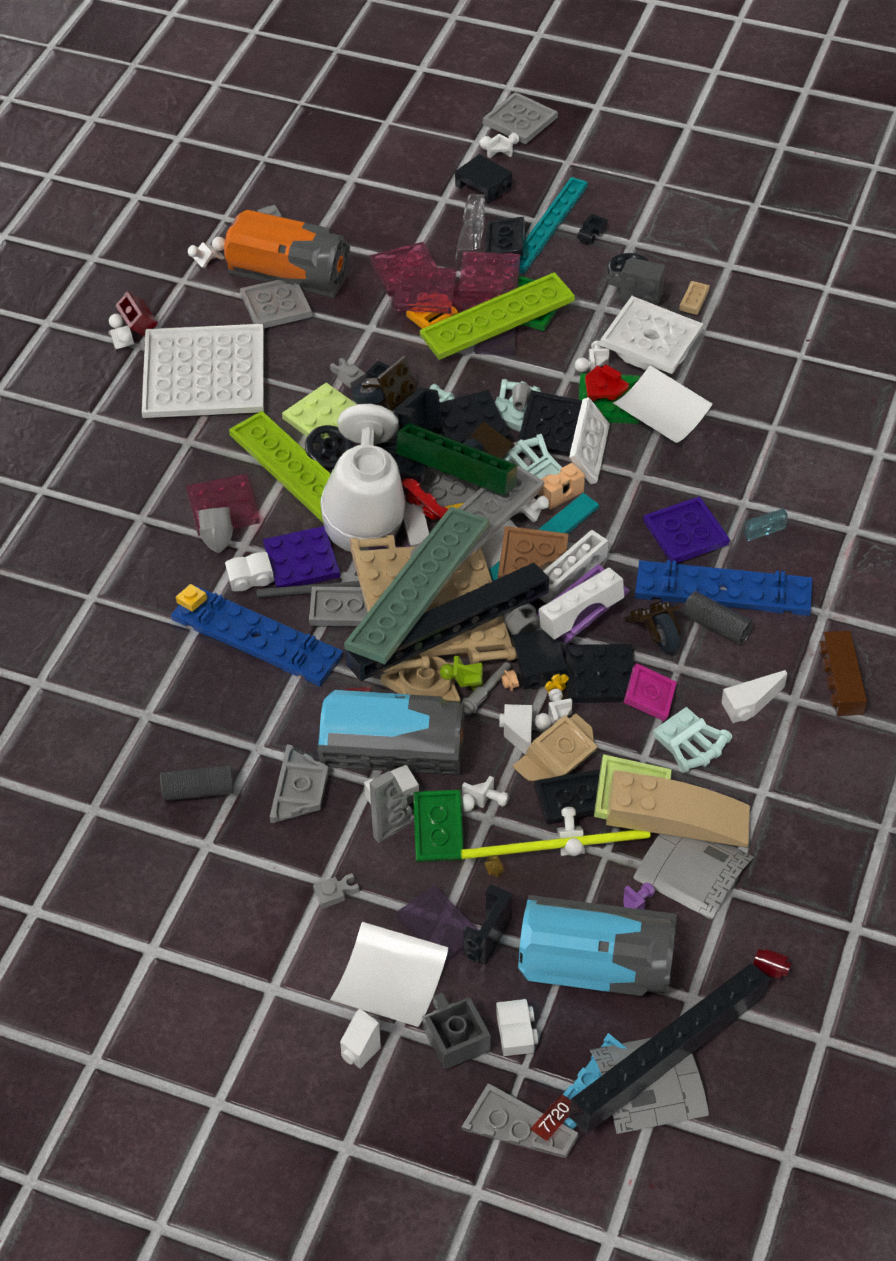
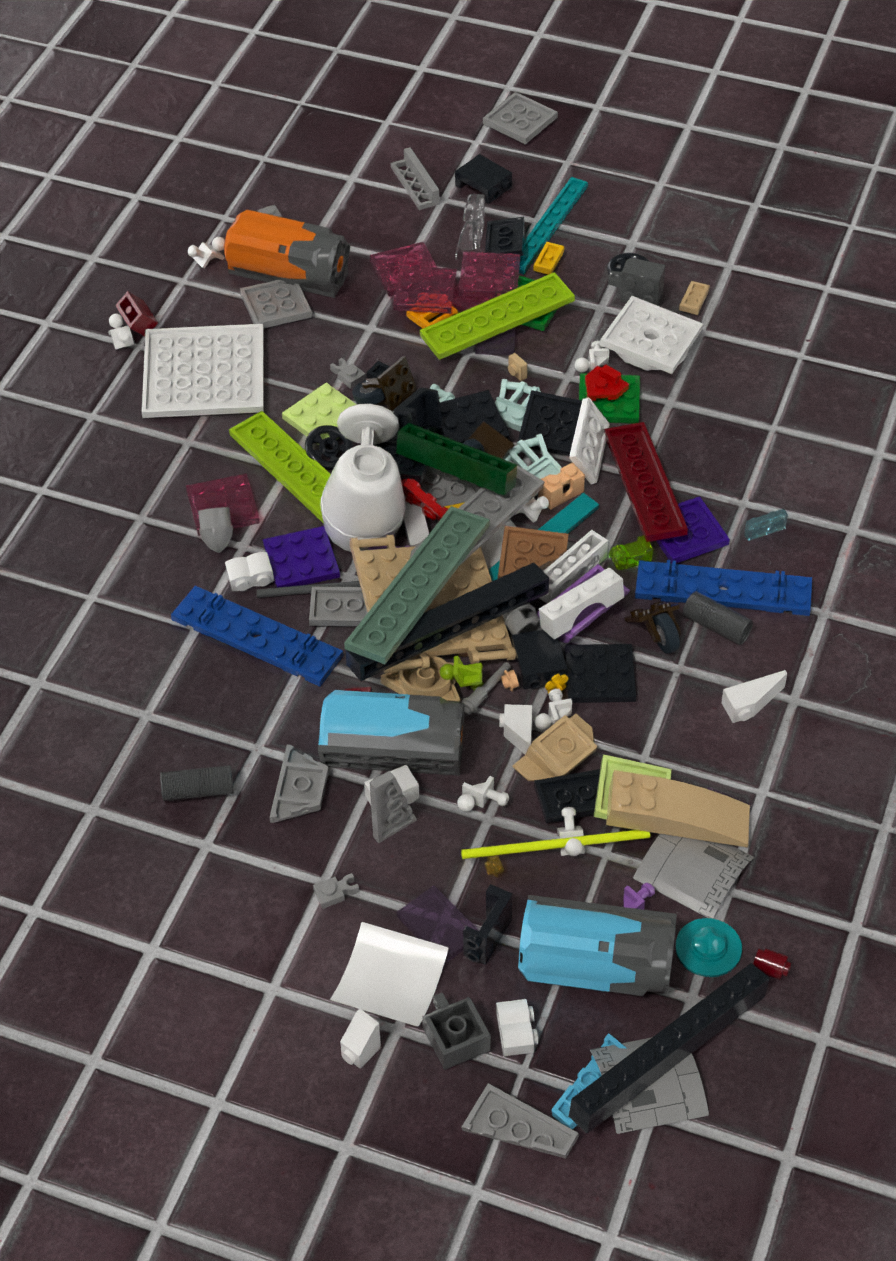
yellow plate [176,584,208,612] -> none
green tile [413,790,464,863] -> none
white piece [480,133,519,158] -> none
light grey cone [512,383,531,410] -> none
clear red sticker [530,1094,571,1141] -> none
black plate [577,213,608,245] -> none
white sticker [613,365,712,443] -> none
dark pink plate [624,663,677,721] -> none
light aqua plate [652,707,732,773] -> none
reddish brown brick [818,630,867,716] -> none
none -> light grey fence [391,147,439,210]
none -> tan plate [508,353,527,381]
none -> yellow plate [533,242,564,275]
none -> dark red plate [604,422,688,542]
none -> clear neon green leg [609,535,653,570]
none -> teal hat [675,918,742,977]

